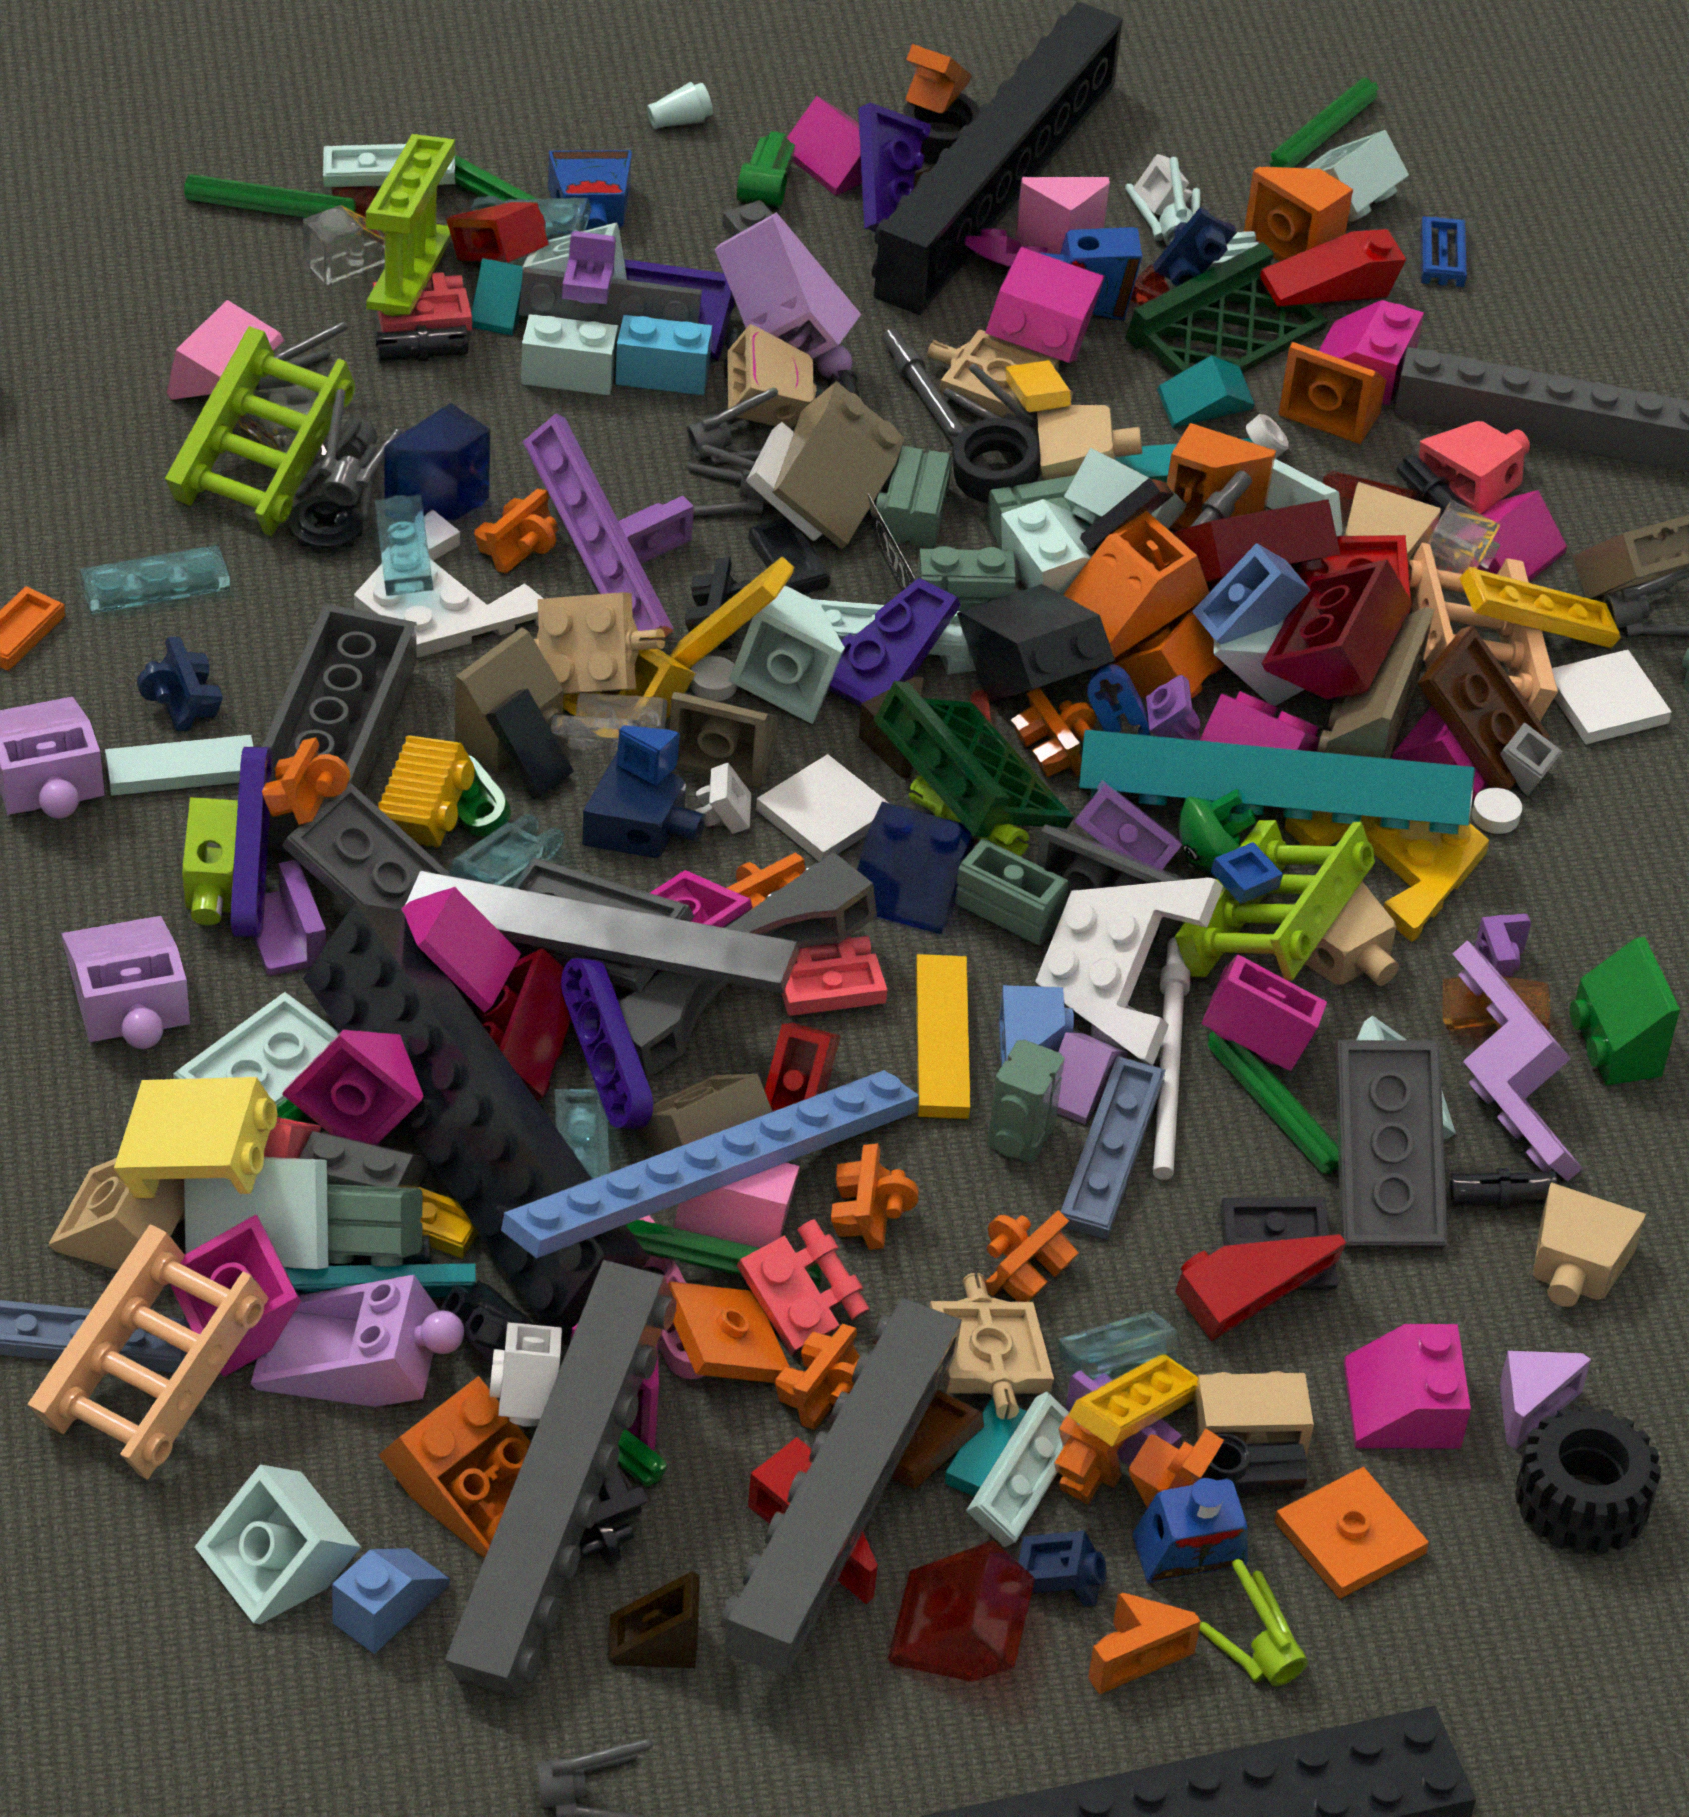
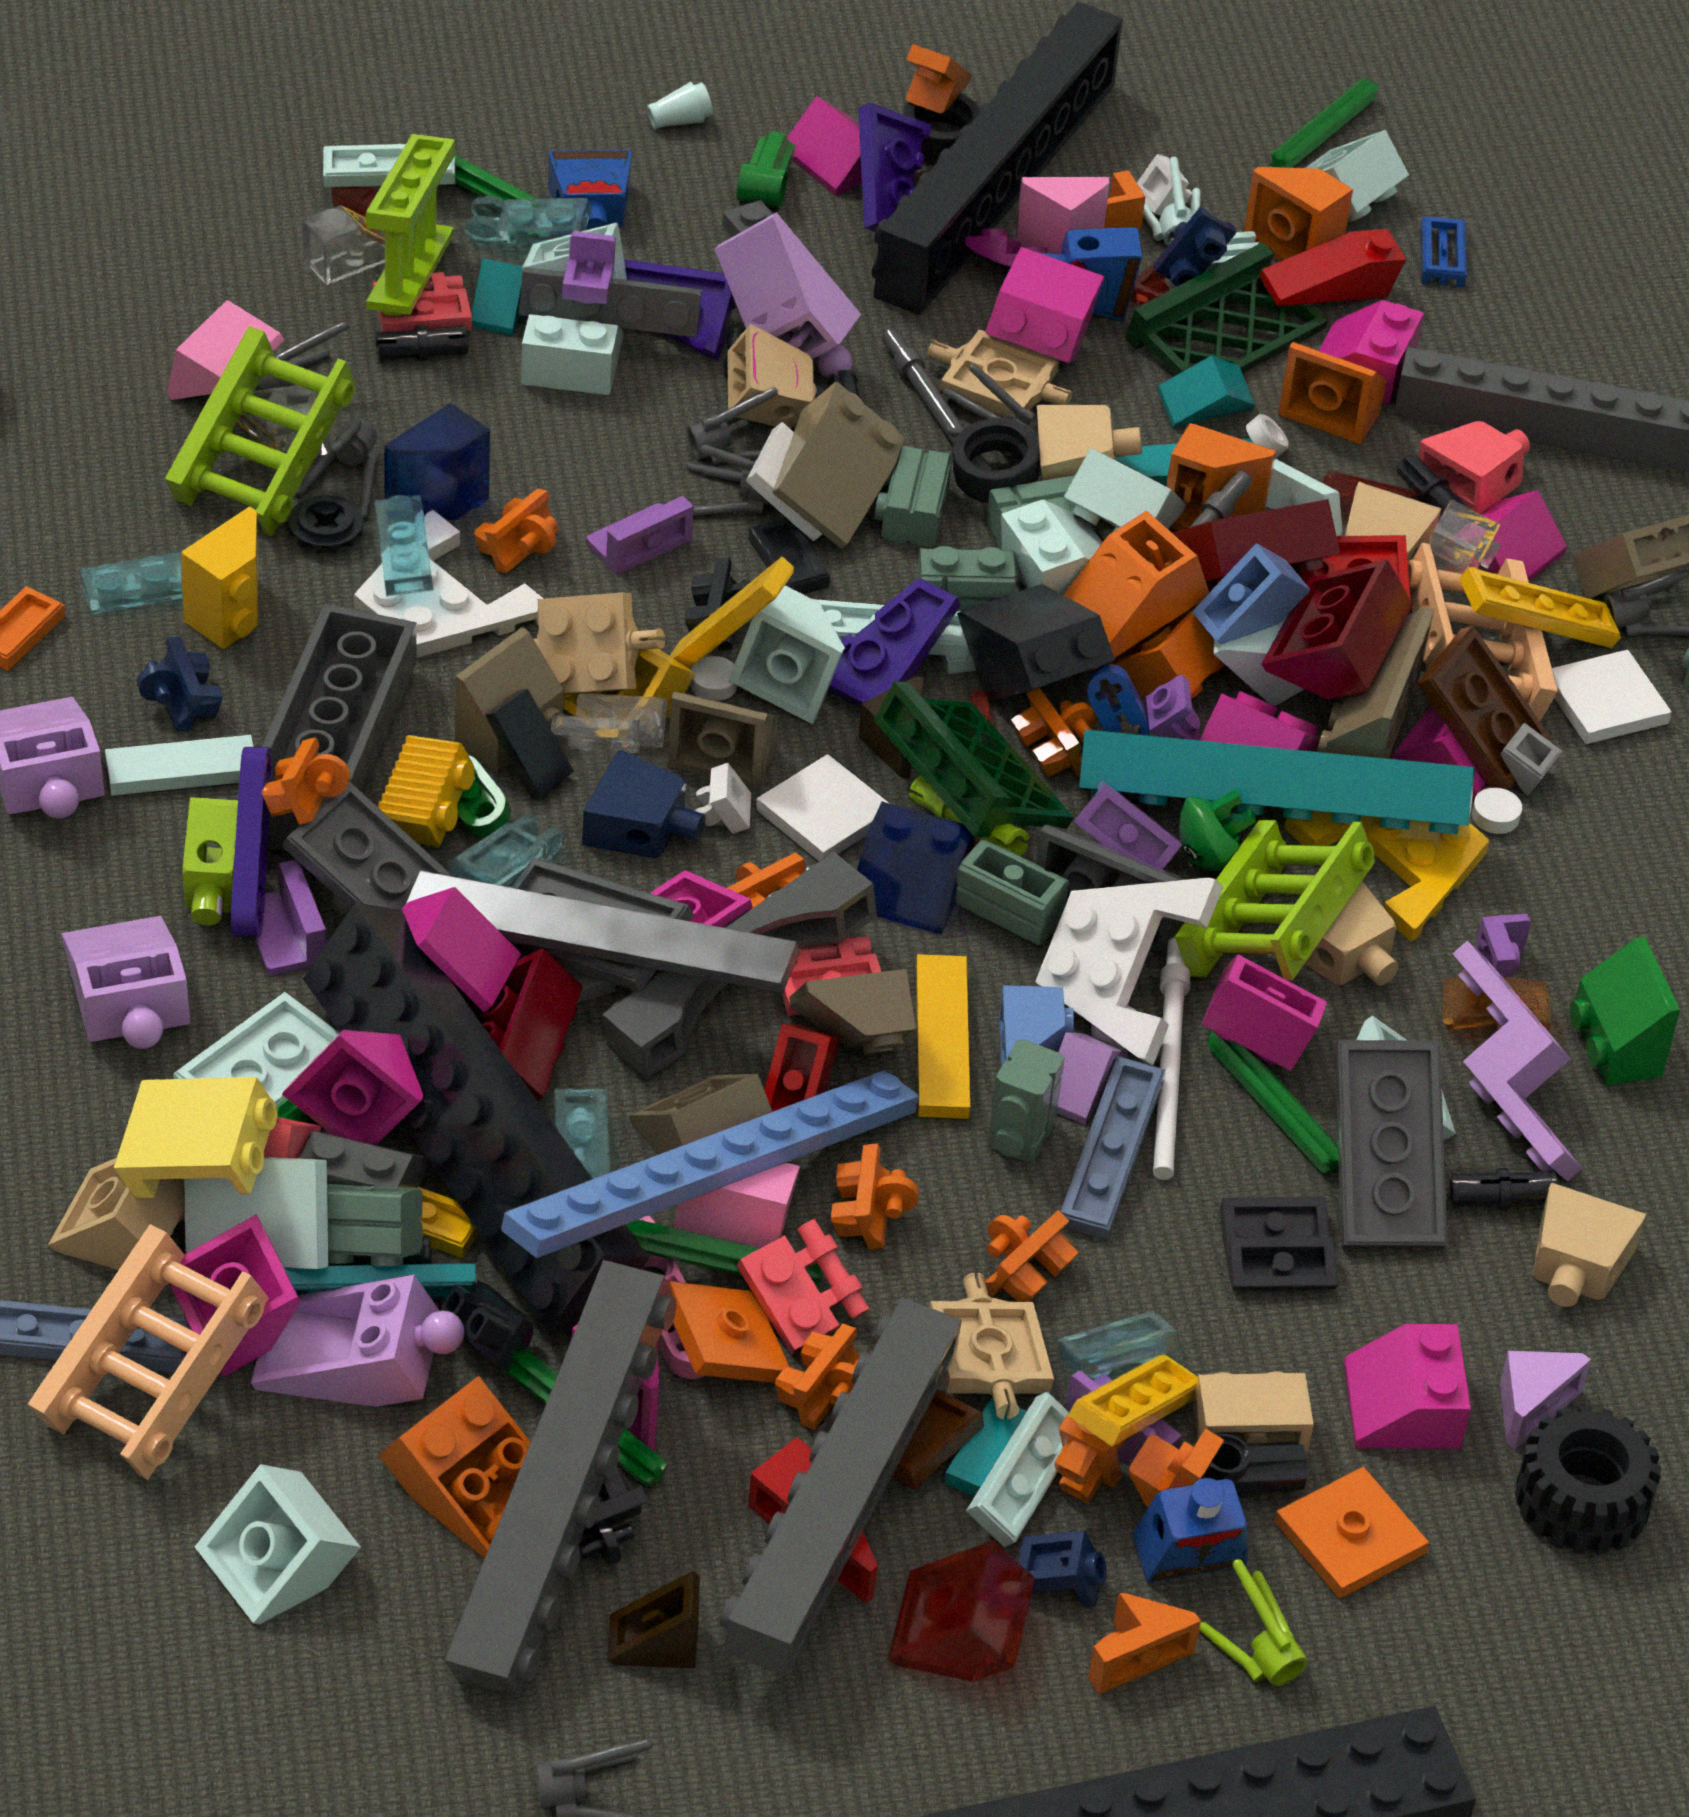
green axle [184,174,356,224] -> none
dark grey plant [320,389,403,506] -> none
medium blue slope [332,1548,450,1654] -> none
red slope [446,202,549,263] -> none
white brick [489,1323,562,1426] -> none
medium lavender tile [523,413,674,641] -> none
dark purple beam [561,958,653,1129] -> none
medium azure brick [615,315,712,395] -> none
blue slope [616,725,680,786] -> none
black sticker [868,494,915,591] -> none
yellow tile [1005,360,1071,412] -> none
black tile [1080,478,1174,552] -> none
red slope [1175,1234,1346,1342] -> none
blue plate [1211,842,1283,904] -> none
none -> yellow slope [181,506,258,649]
none -> dark tan slope [789,969,916,1056]
none -> orange panel [1104,170,1146,231]

